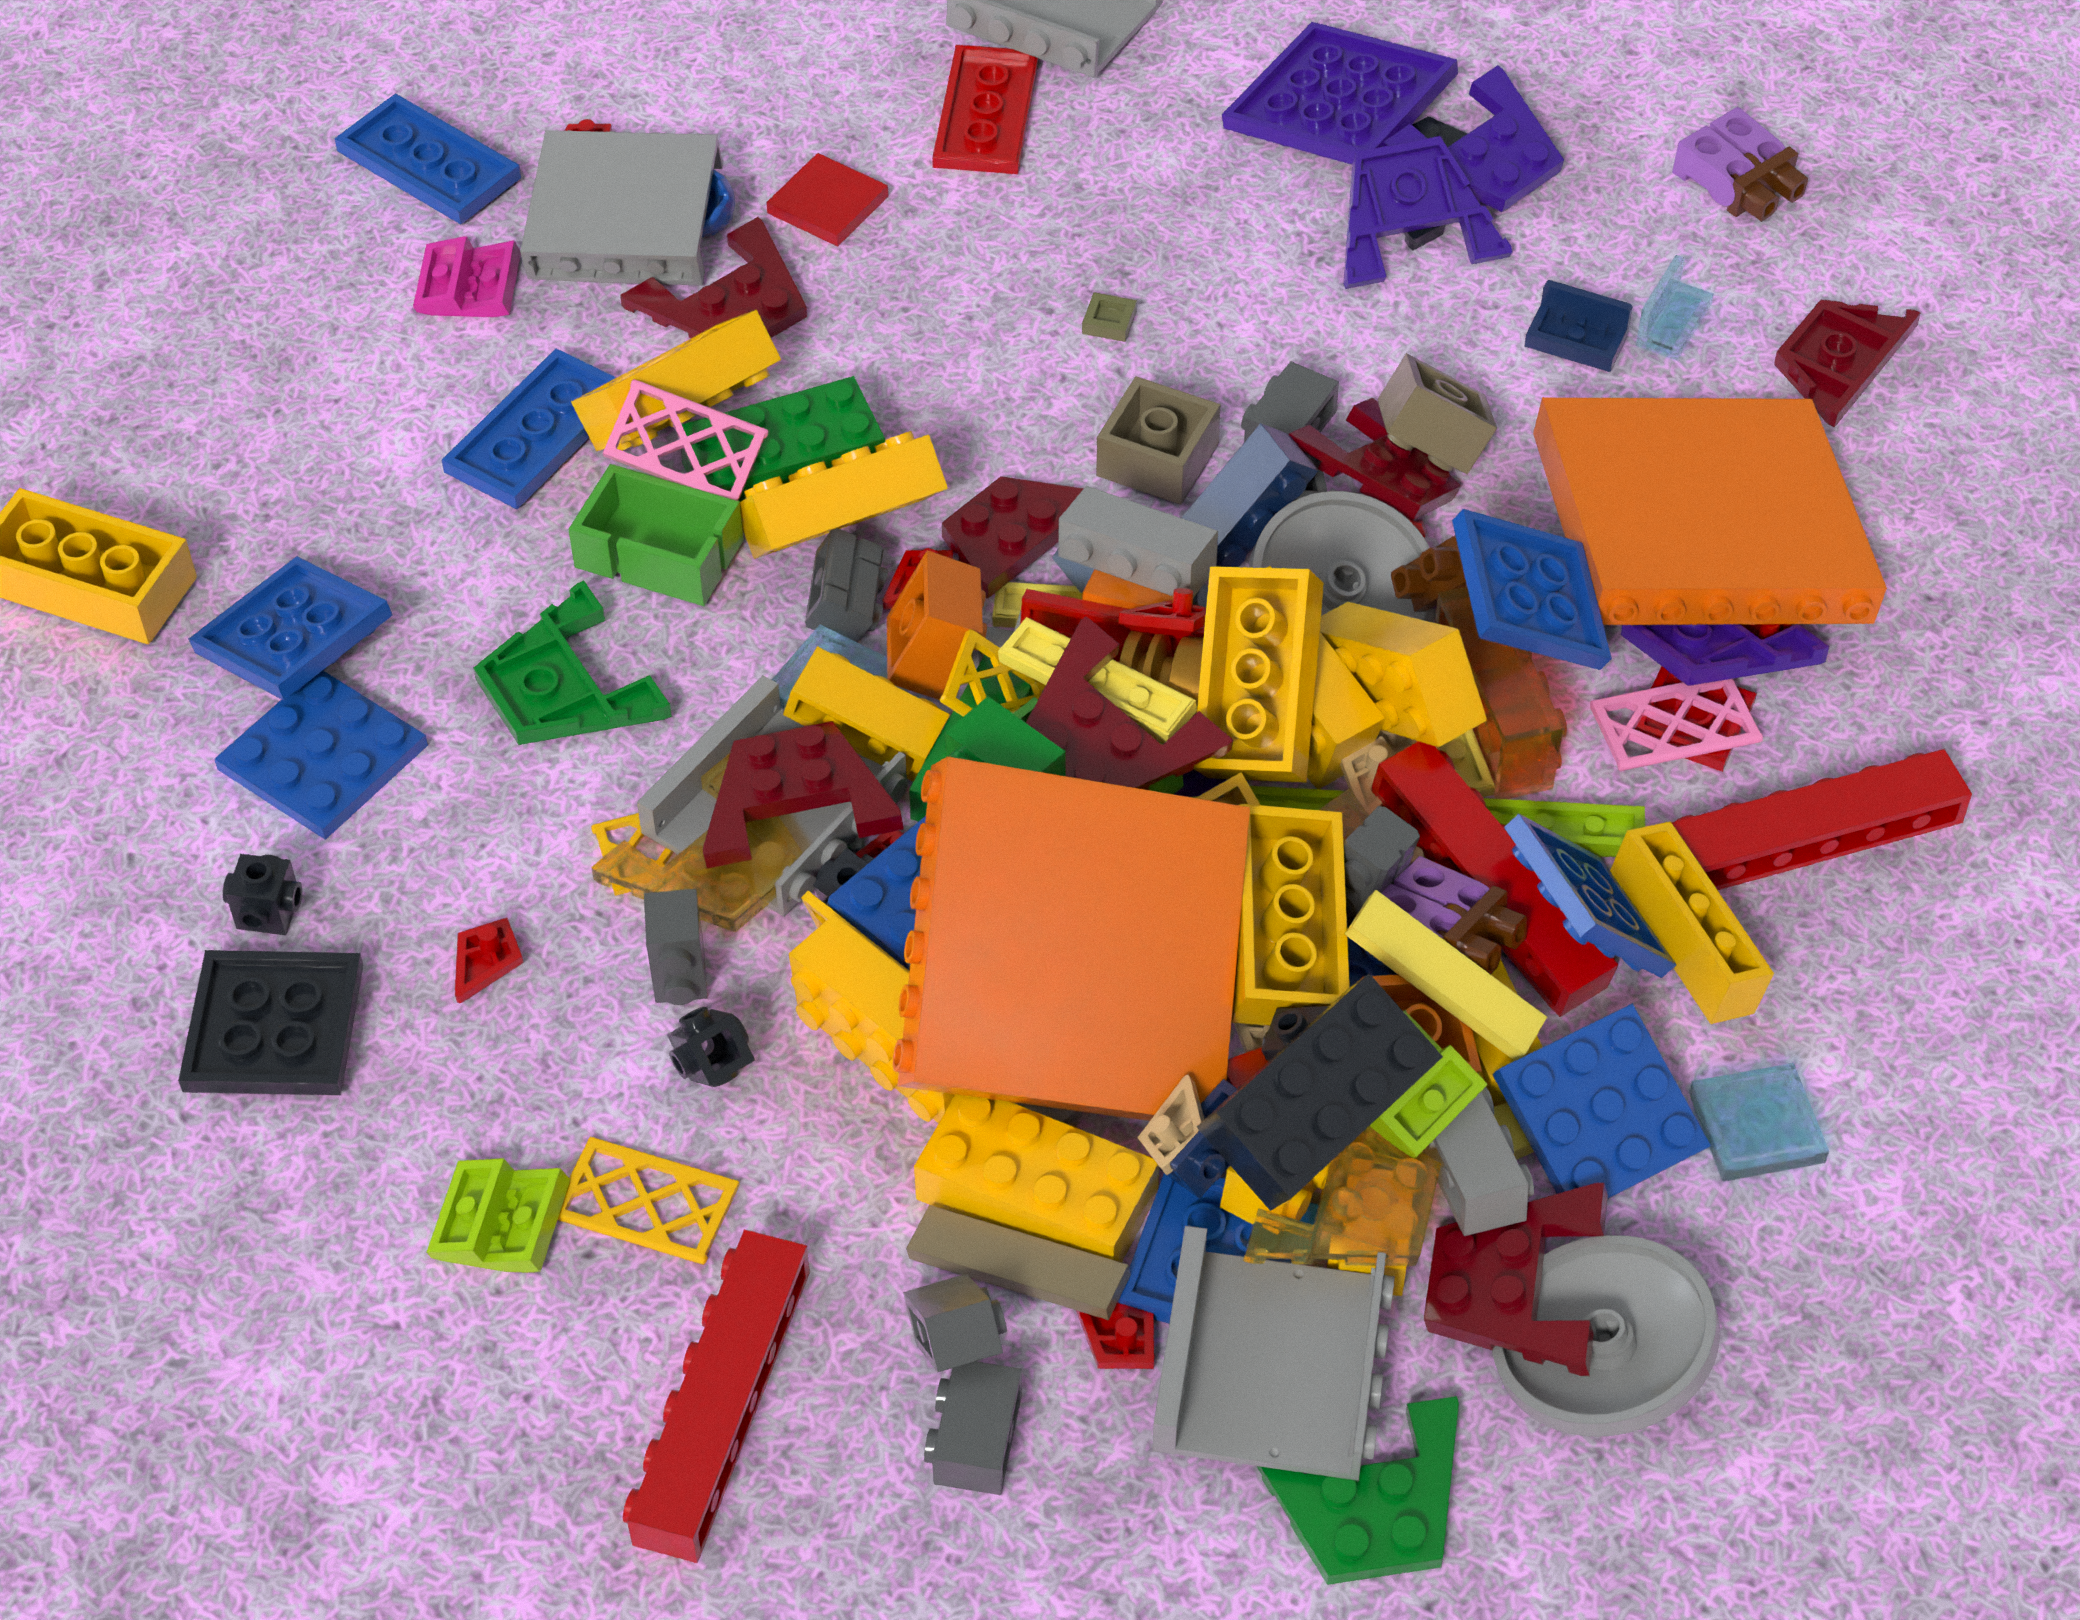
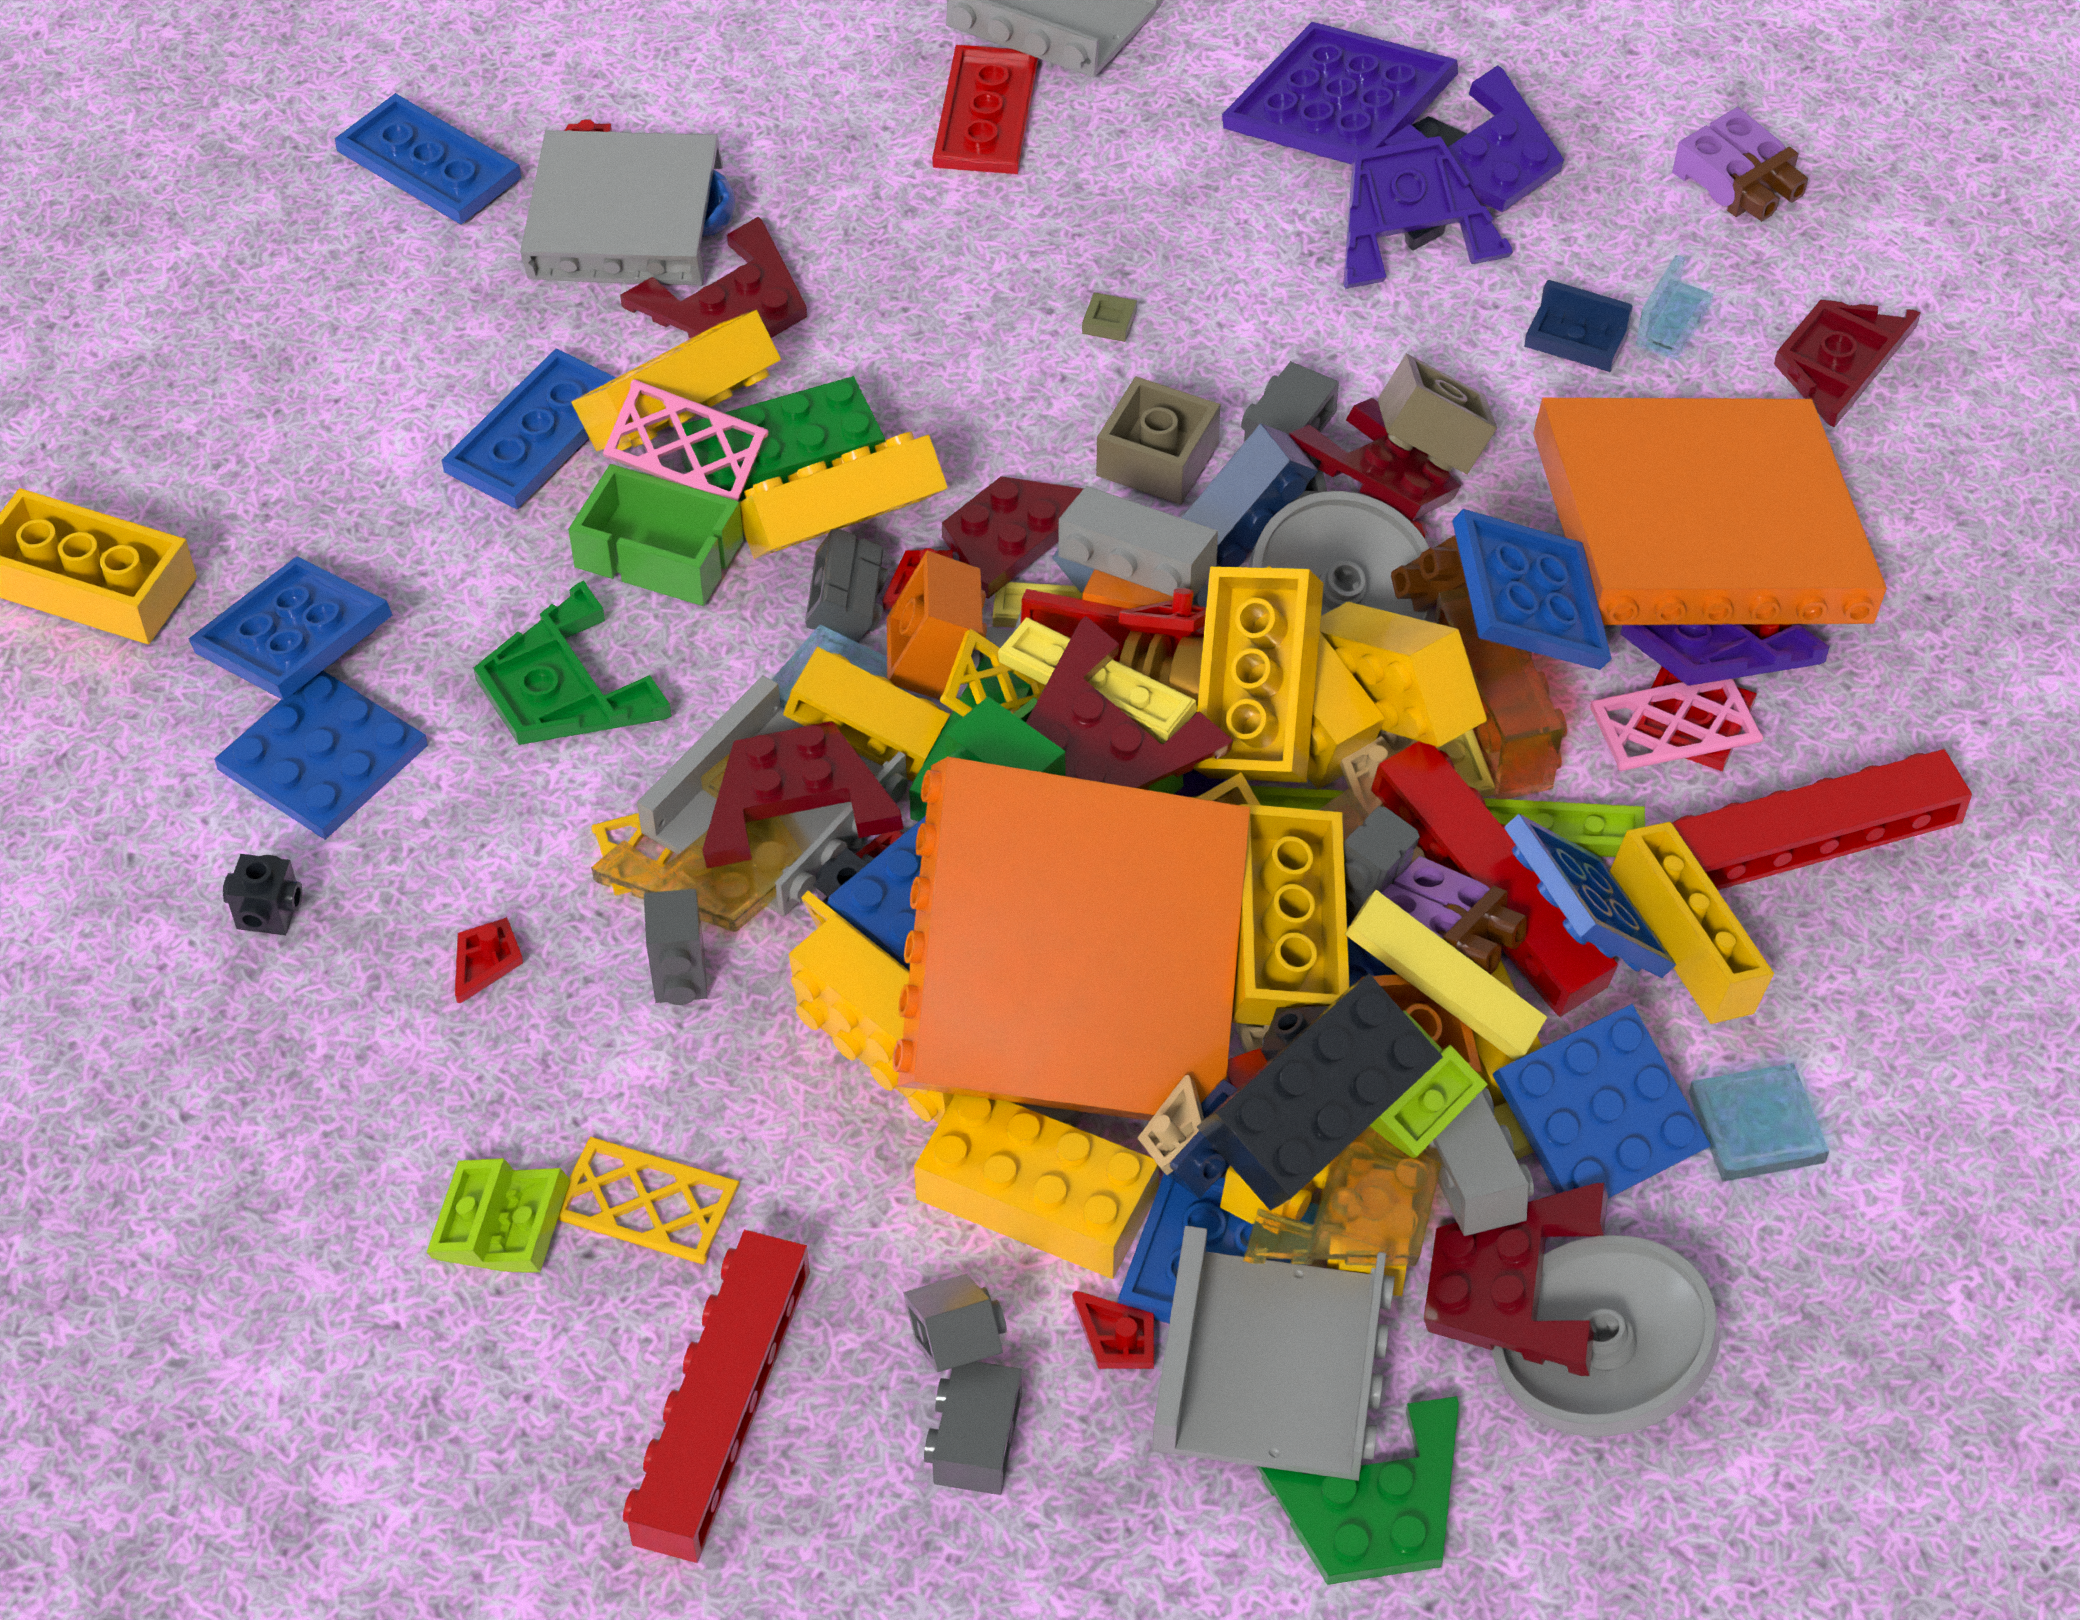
black plate [178,950,363,1095] -> none
dark pink slope [413,236,521,317] -> none
black brick [667,1007,755,1087] -> none
red tile [766,153,889,247] -> none
dark tan tile [906,1205,1131,1320] -> none

